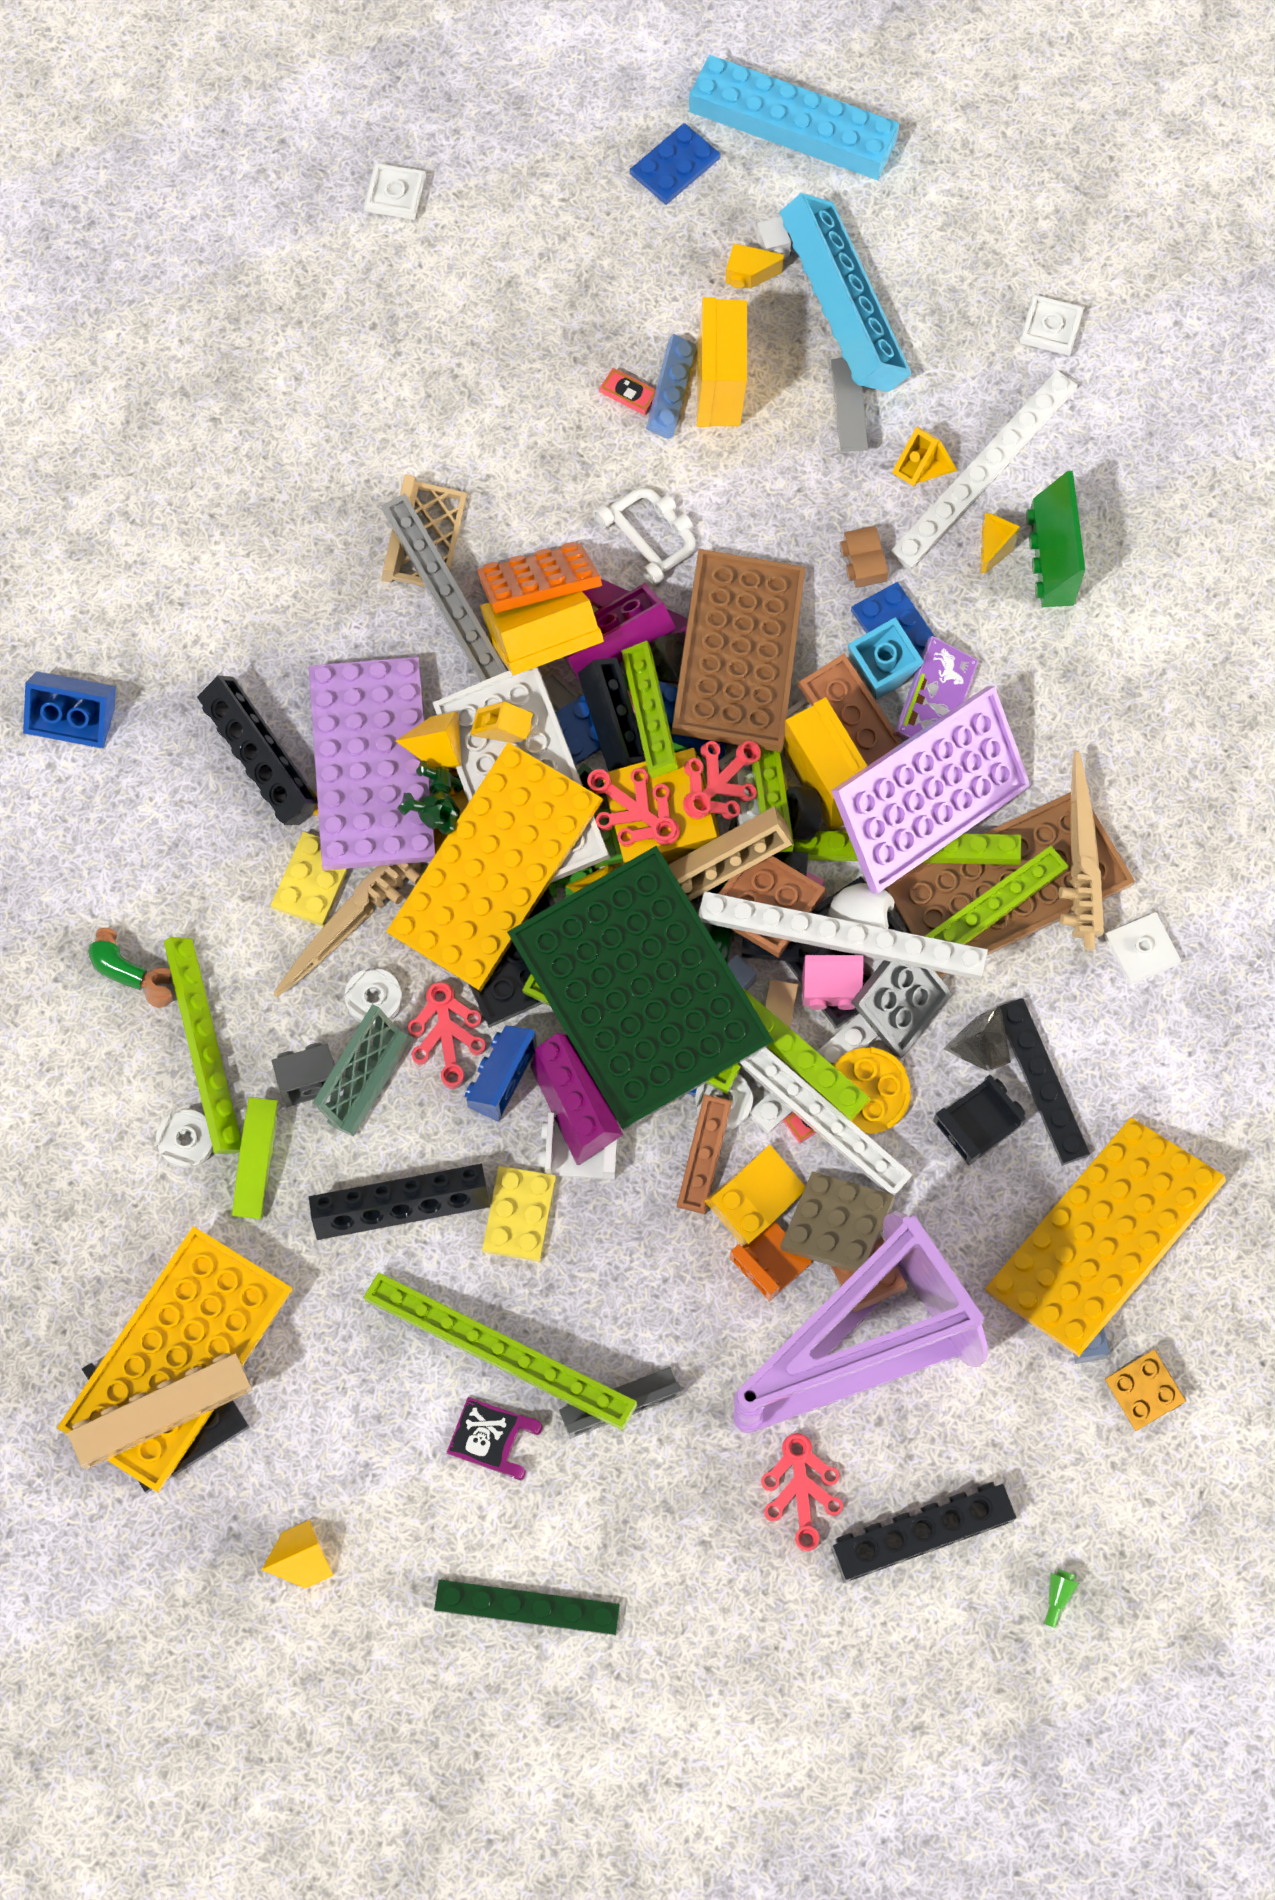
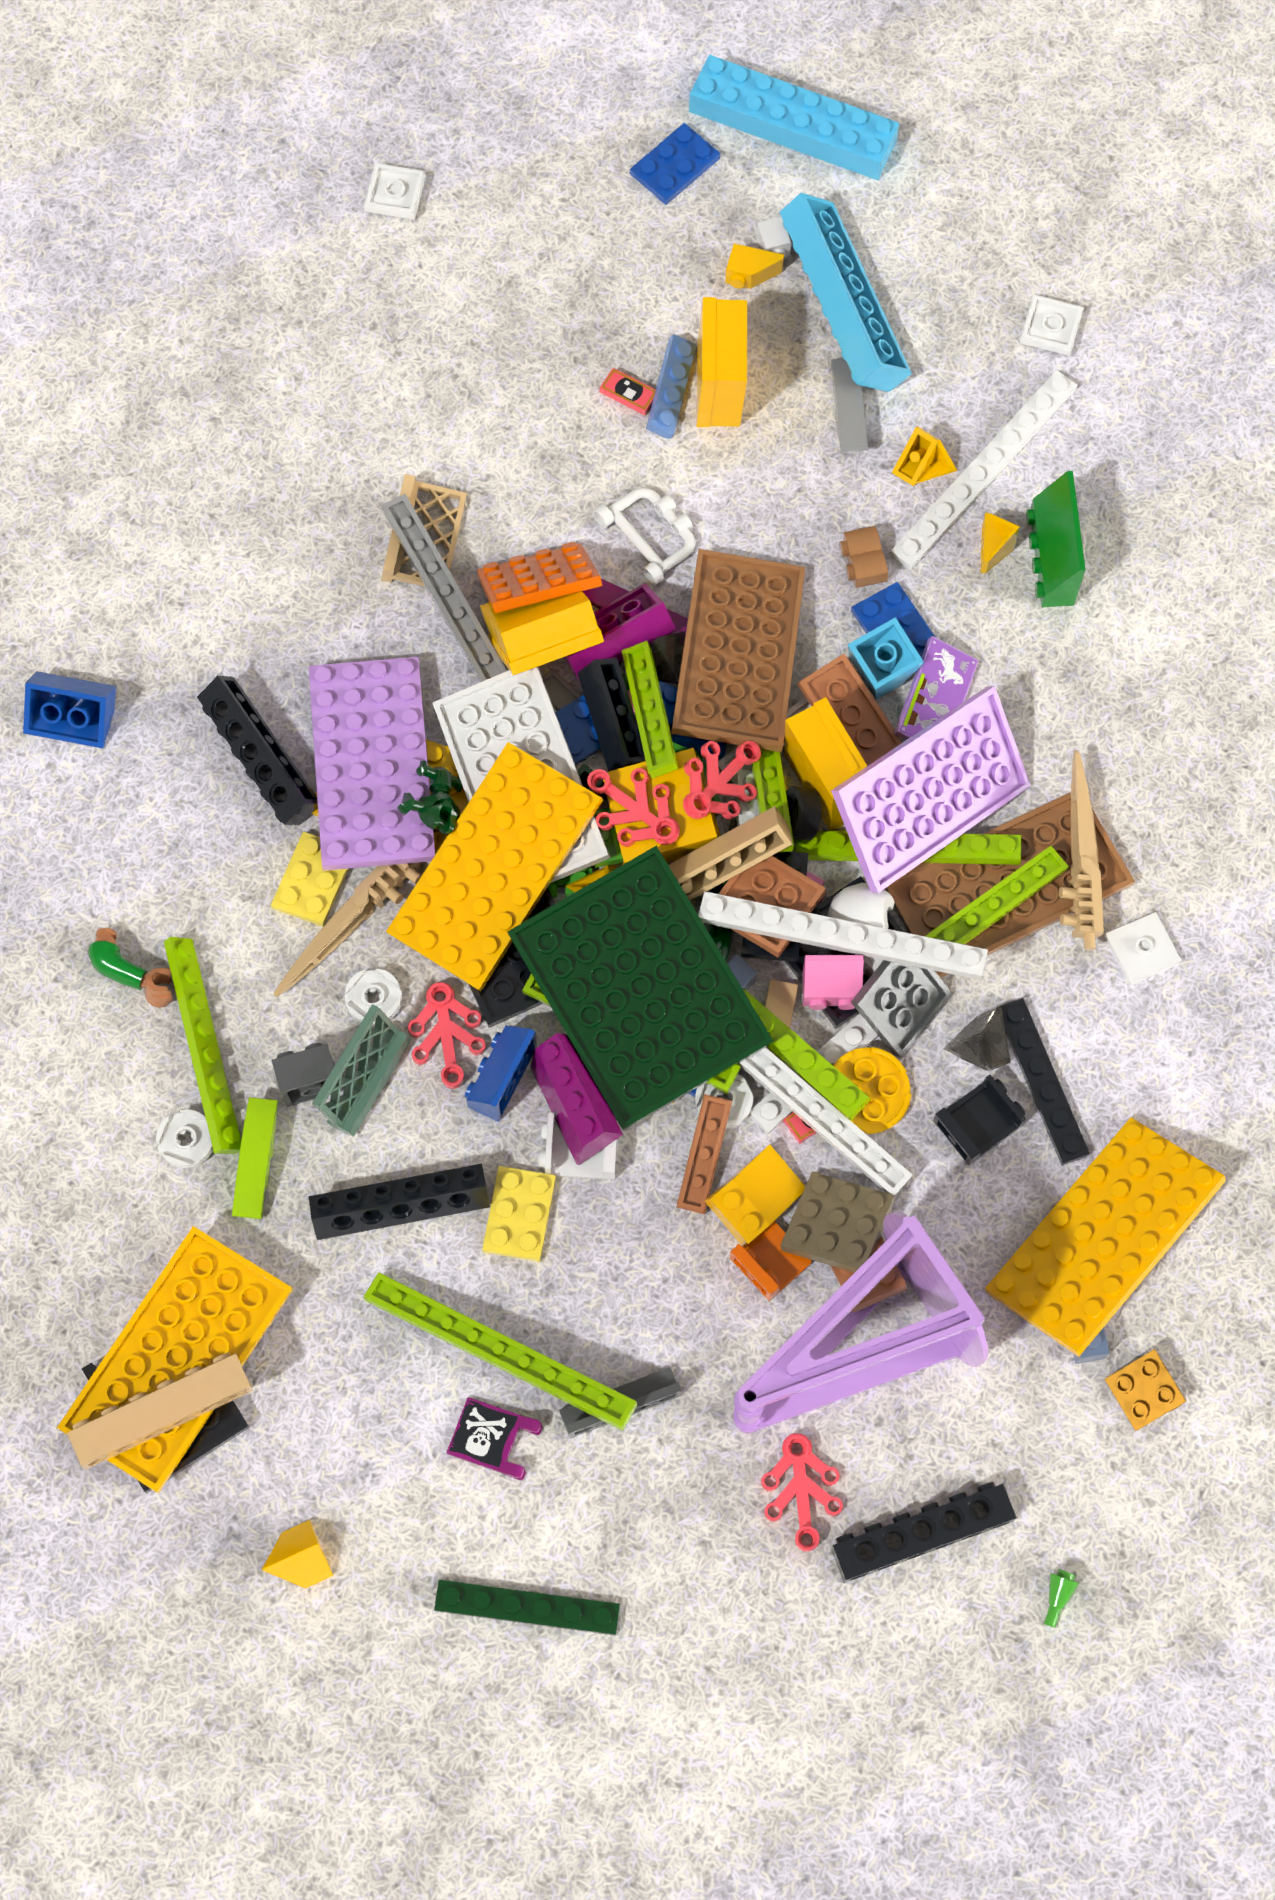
yellow slope [396,711,462,769] -> none
yellow slope [470,701,533,743] -> none

